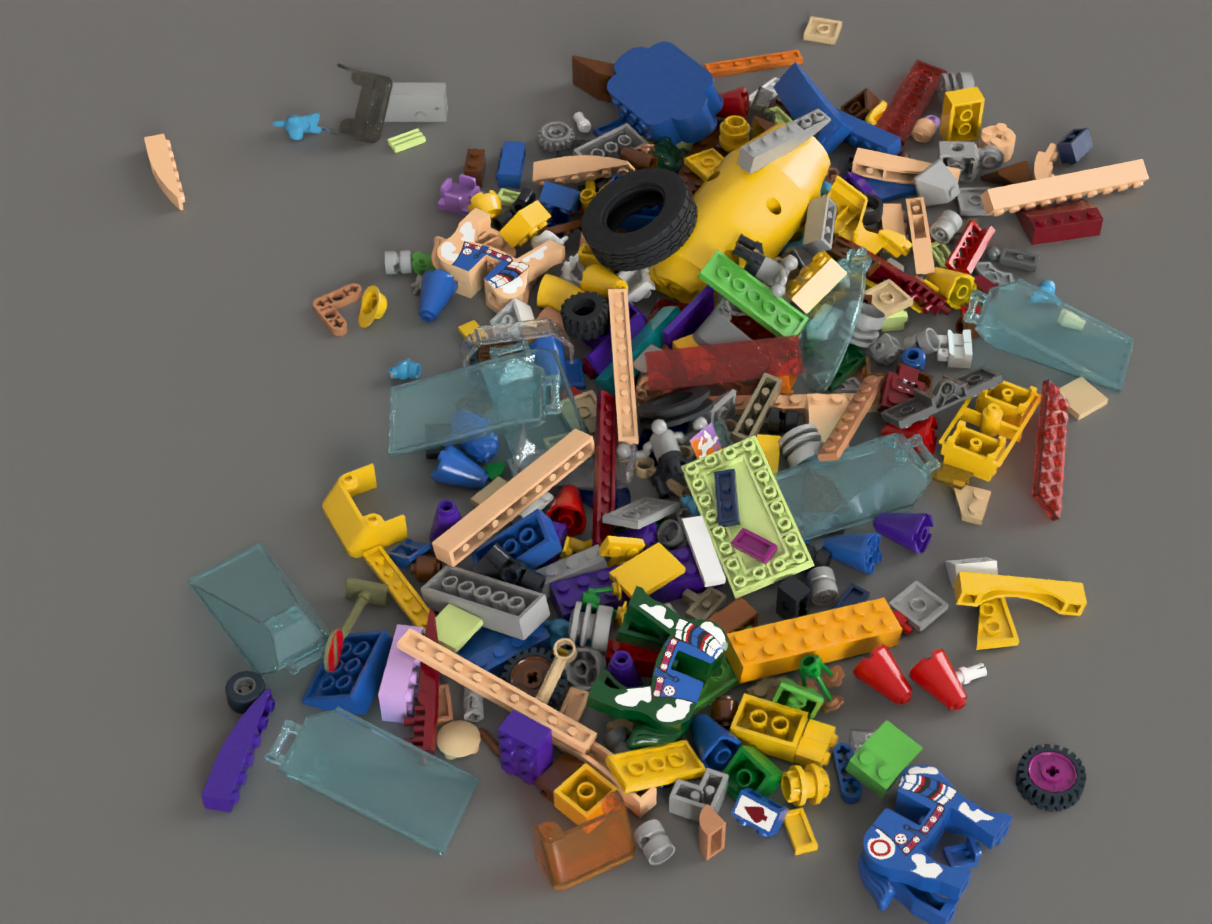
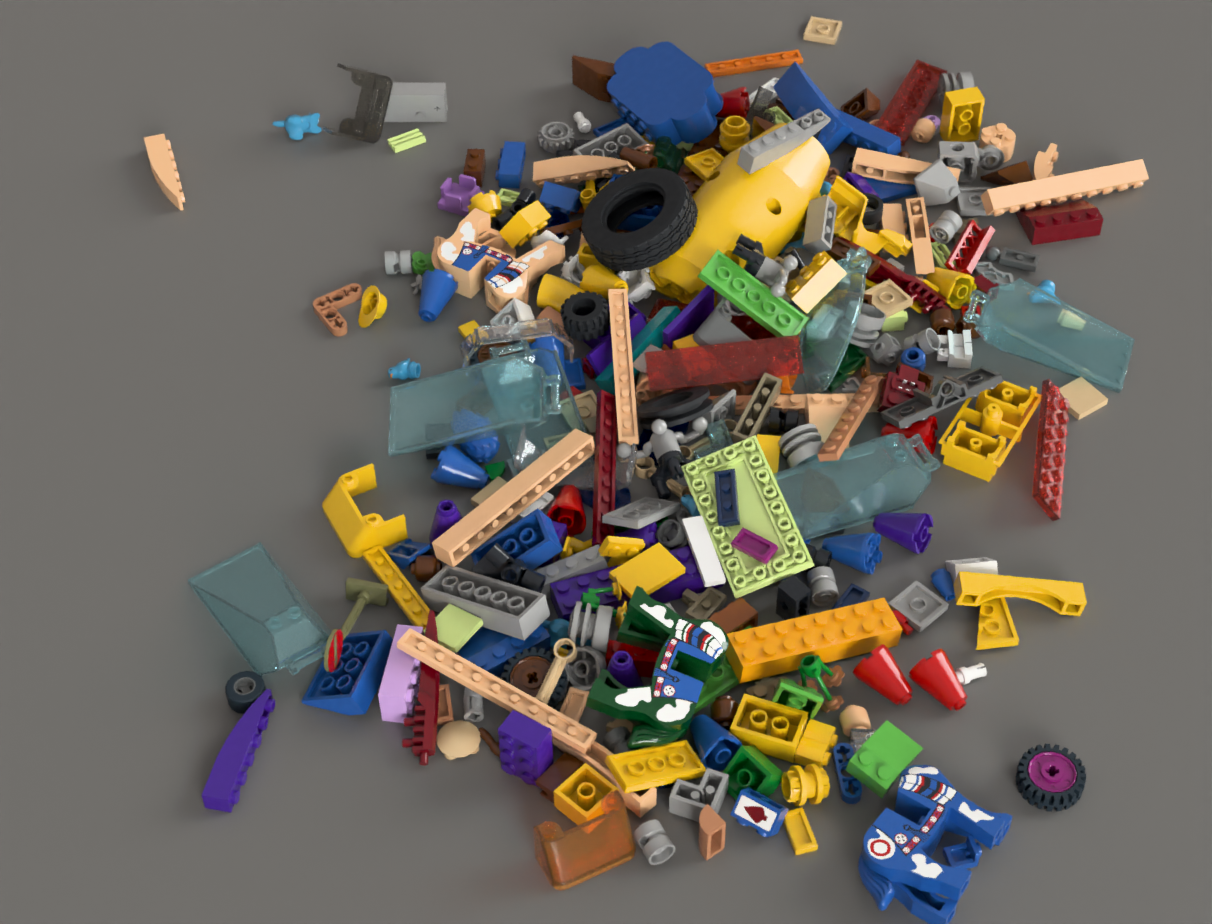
clear light blue windscreen [264,707,479,856] -> none
sticker [689,422,722,459] -> none
yellow arm [865,100,887,126] -> none
clear yellow piece [929,463,974,490] -> none
tan wing [952,482,991,525] -> none
dark blue brick [1056,128,1093,164] -> none
none -> light nougat head [839,705,871,739]
none -> reddish brown head [929,308,956,335]
none -> blue cone [931,568,955,601]

